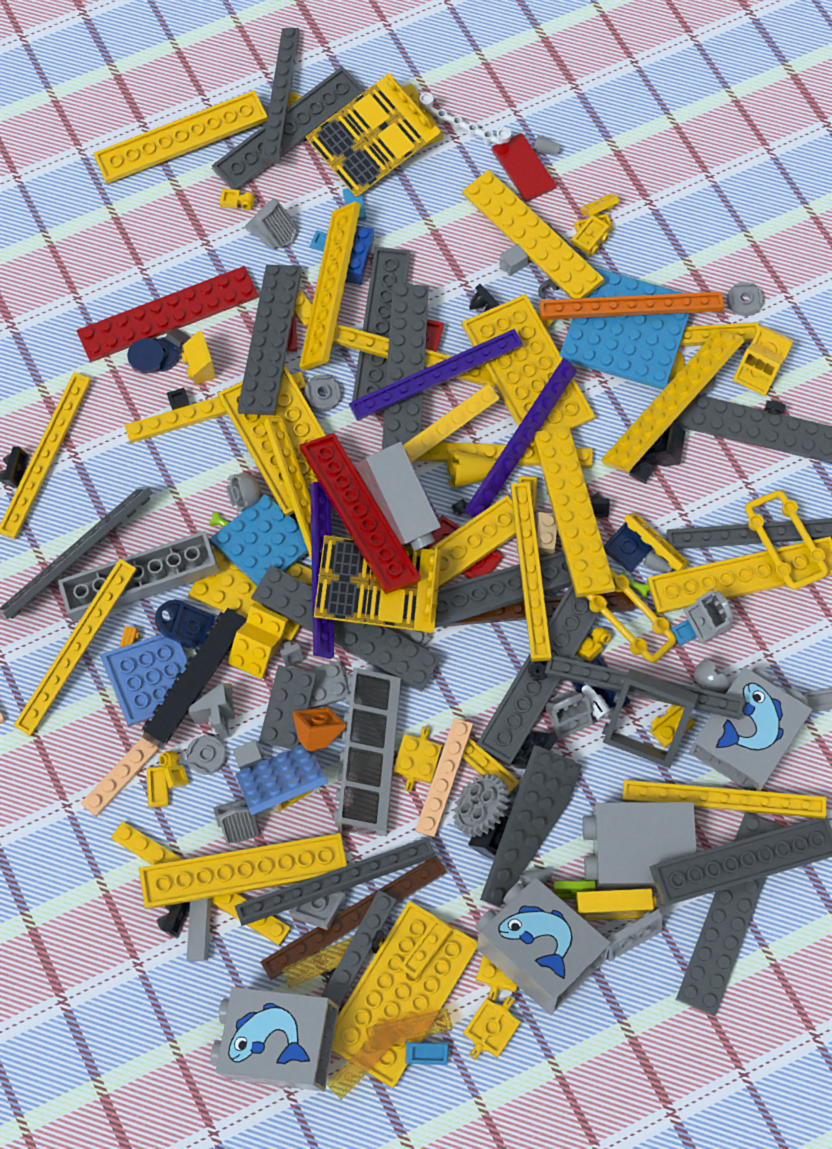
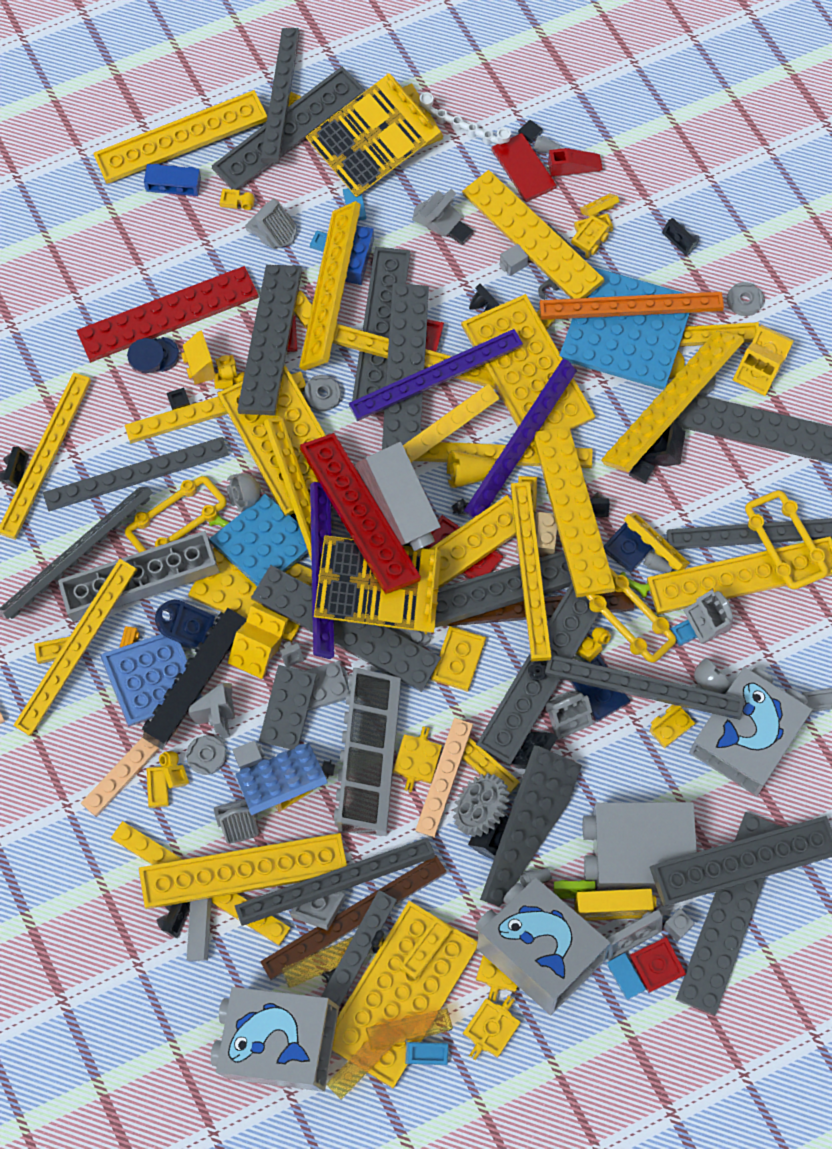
dark grey tile [166,328,191,348] -> none
orange slope [293,707,346,751] -> none
white hinge [581,685,611,721] -> none
dark grey window [602,669,698,768] -> none
yellow plate [622,780,826,819] -> none
black plate [764,400,786,415] -> none
none -> yellow plate [34,637,69,664]
none -> dark grey plate [43,437,229,512]
none -> yellow bar [125,476,227,553]
none -> blue brick [144,164,201,196]
none -> yellow plate [214,372,245,390]
none -> yellow plate [215,355,237,380]
none -> black plate [322,760,335,779]
none -> light grey piece [412,189,461,236]
none -> yellow tile [431,626,486,692]
none -> black tile [449,221,474,245]
none -> black tile [518,120,543,143]
none -> red slope [548,148,603,177]
none -> dark azure tile [606,953,646,1000]
none -> red plate [629,937,686,993]
none -> black tile [662,218,699,256]
none -> light grey brick [663,908,695,942]

